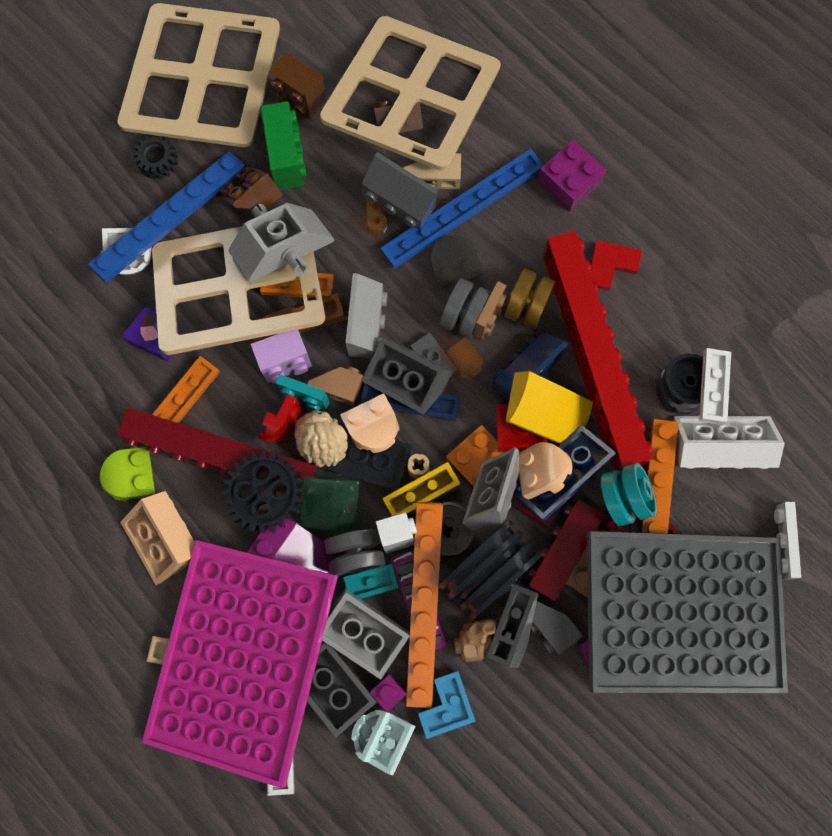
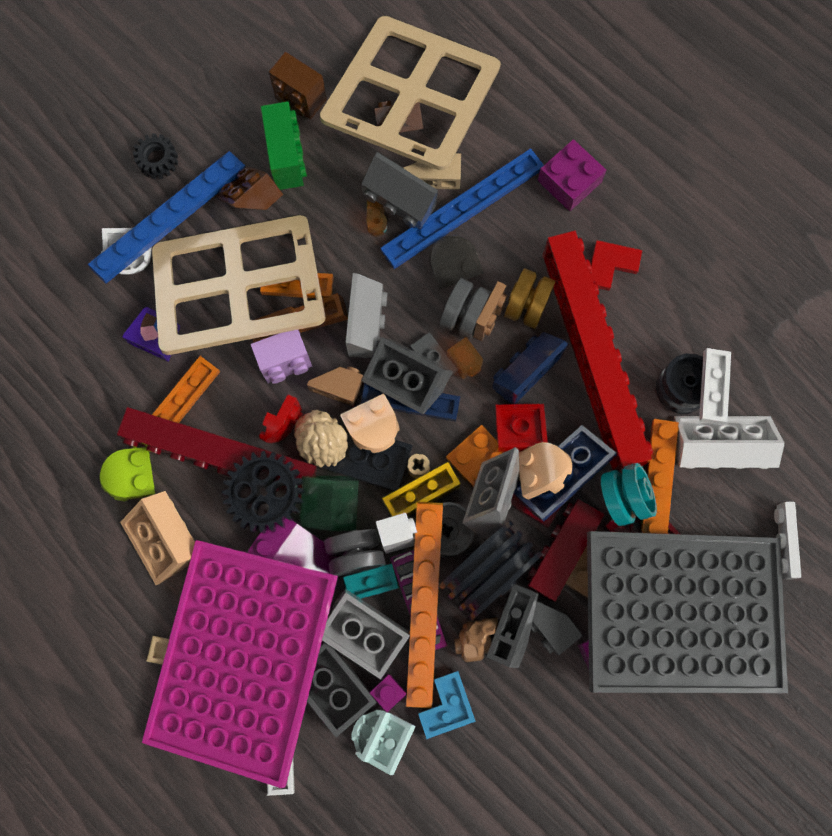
tan window [118,3,280,147] -> none
light grey slope [228,203,334,283] -> none
teal plate [276,374,330,411] -> none
yellow slope [506,371,593,444] -> none

